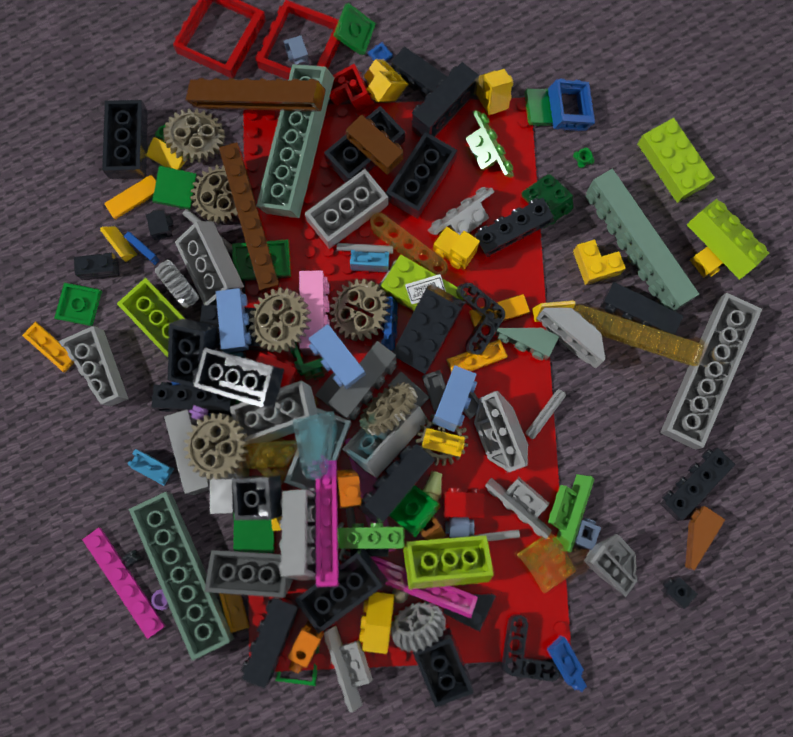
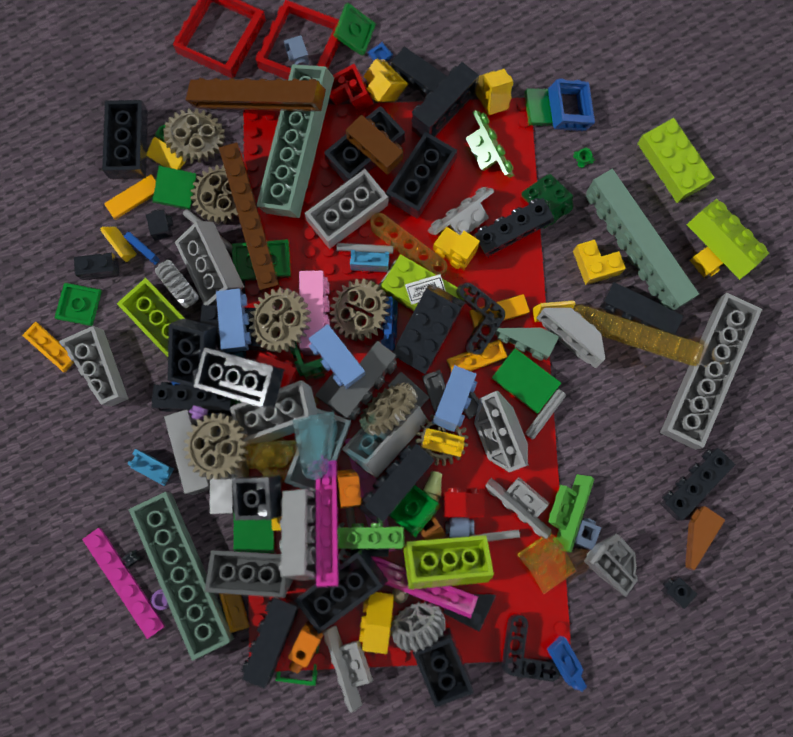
none -> green tile [491,348,561,414]

